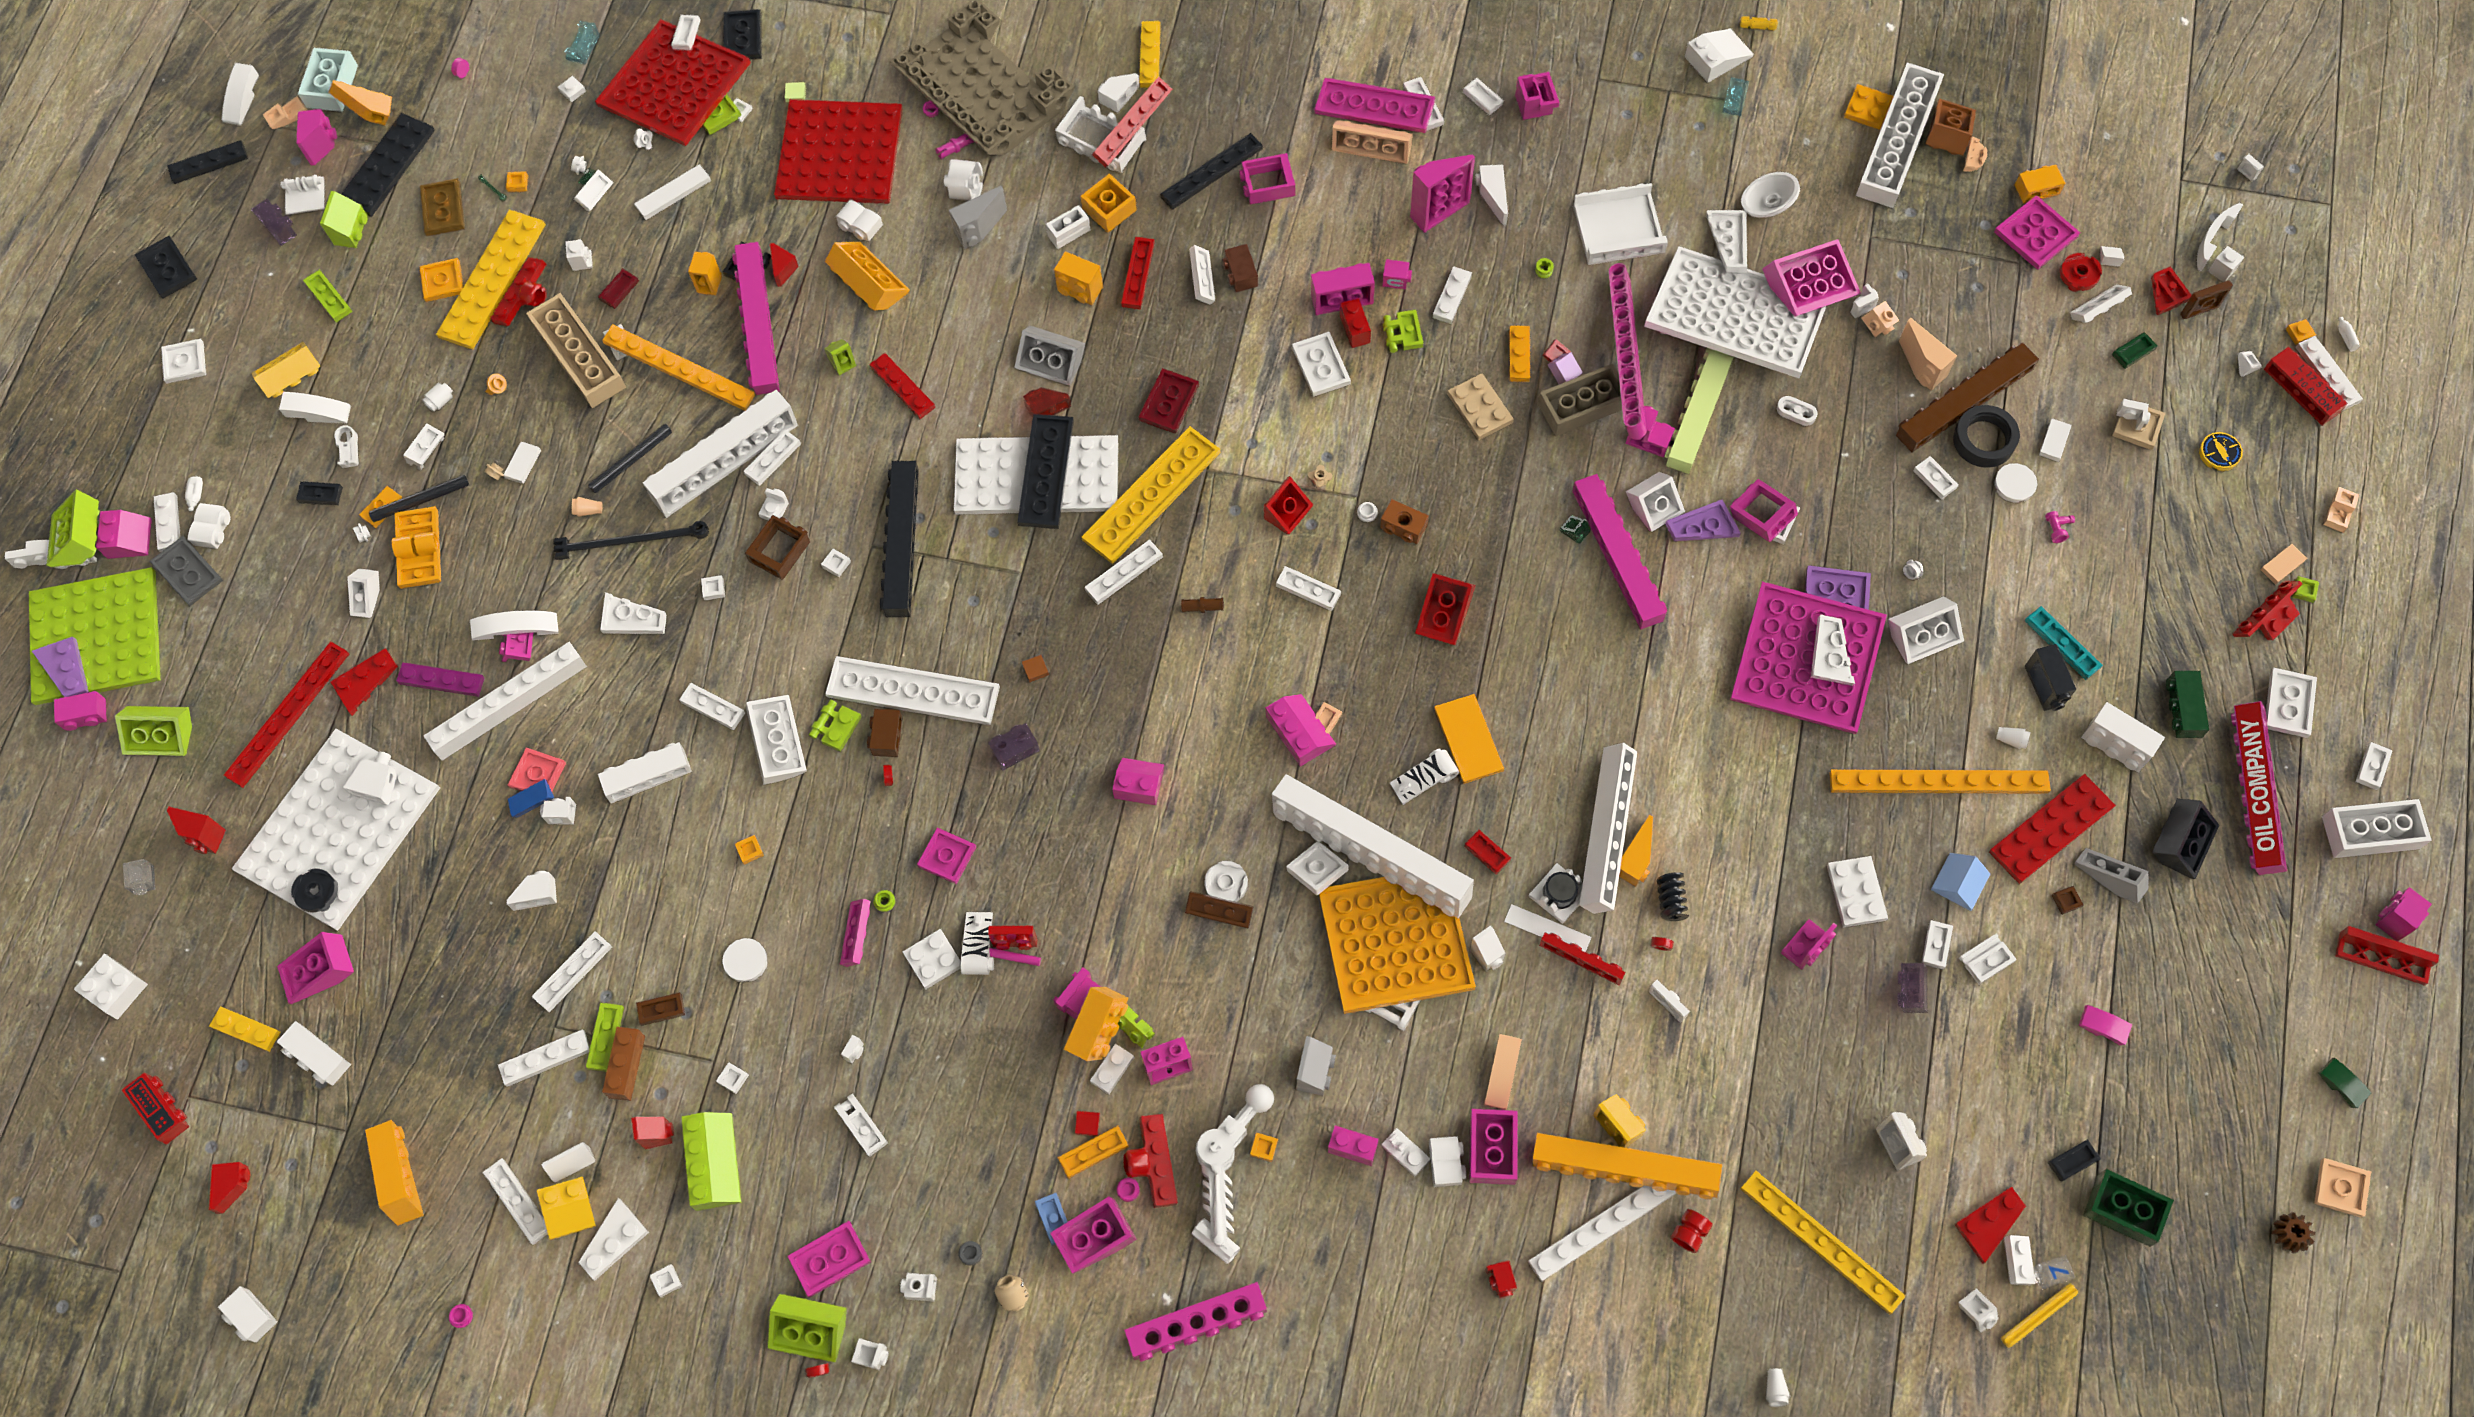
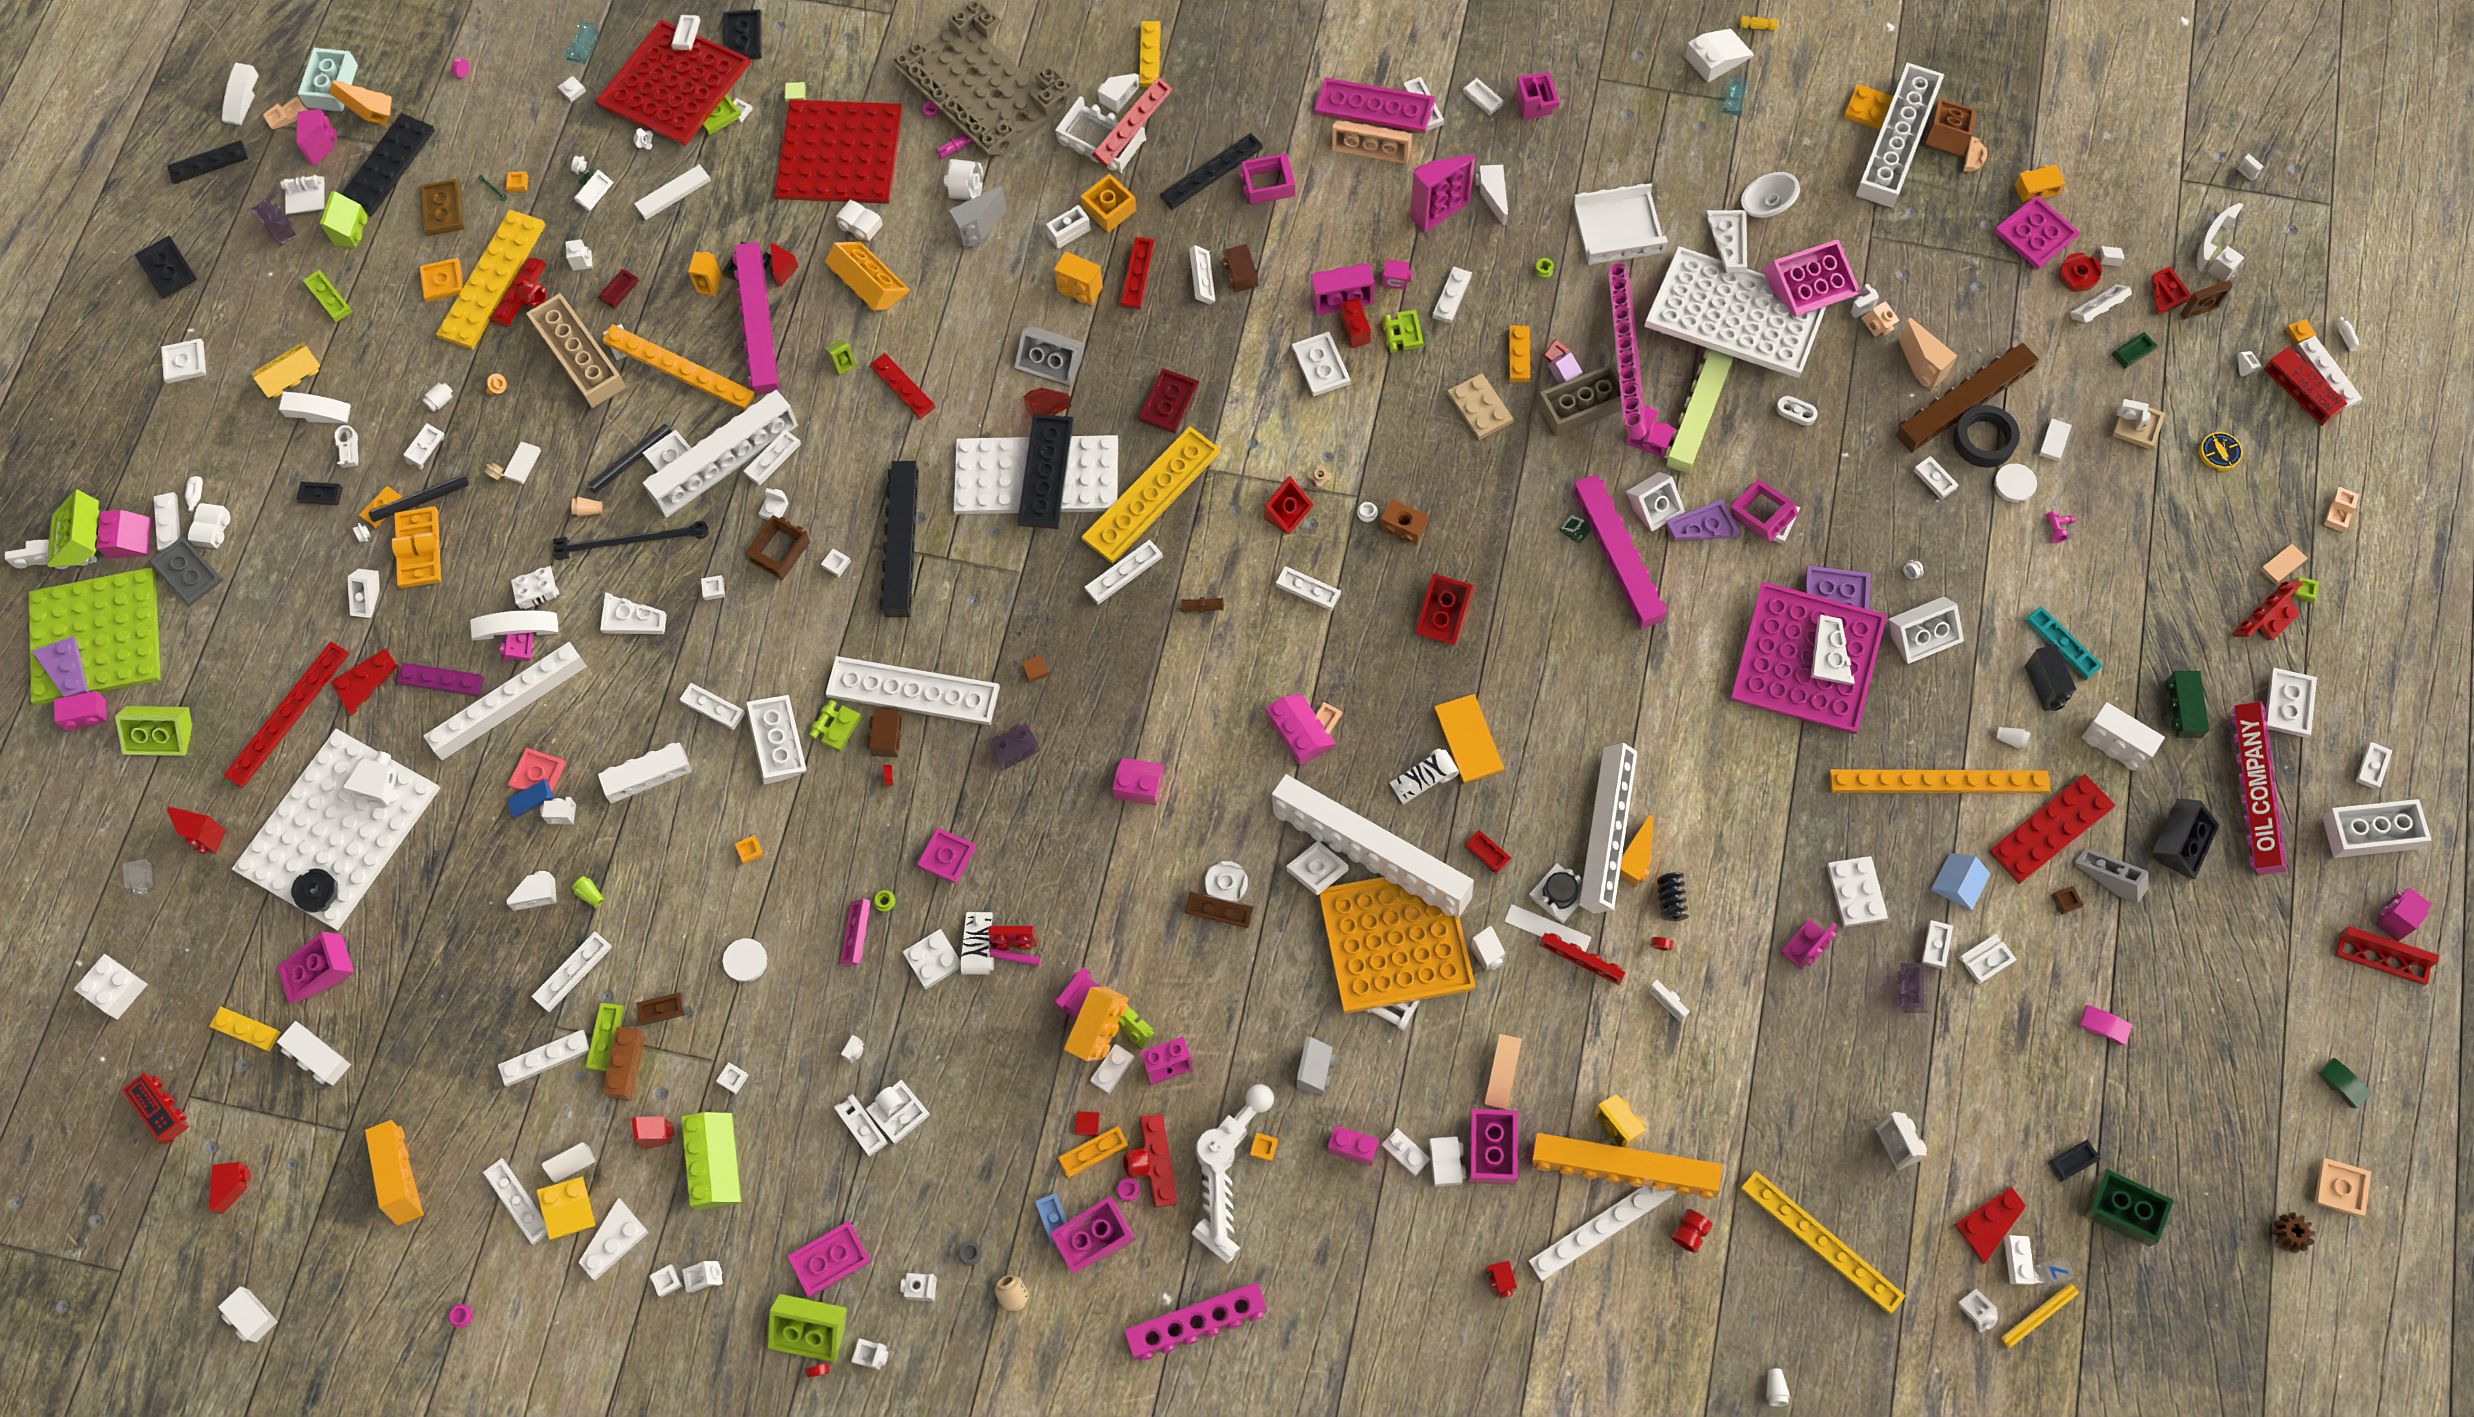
none -> white hinge [511,566,560,609]
none -> lime cone [572,876,604,908]
none -> white plate [643,430,692,472]
none -> white bracket [683,1261,723,1292]
none -> white plate [866,1080,930,1144]

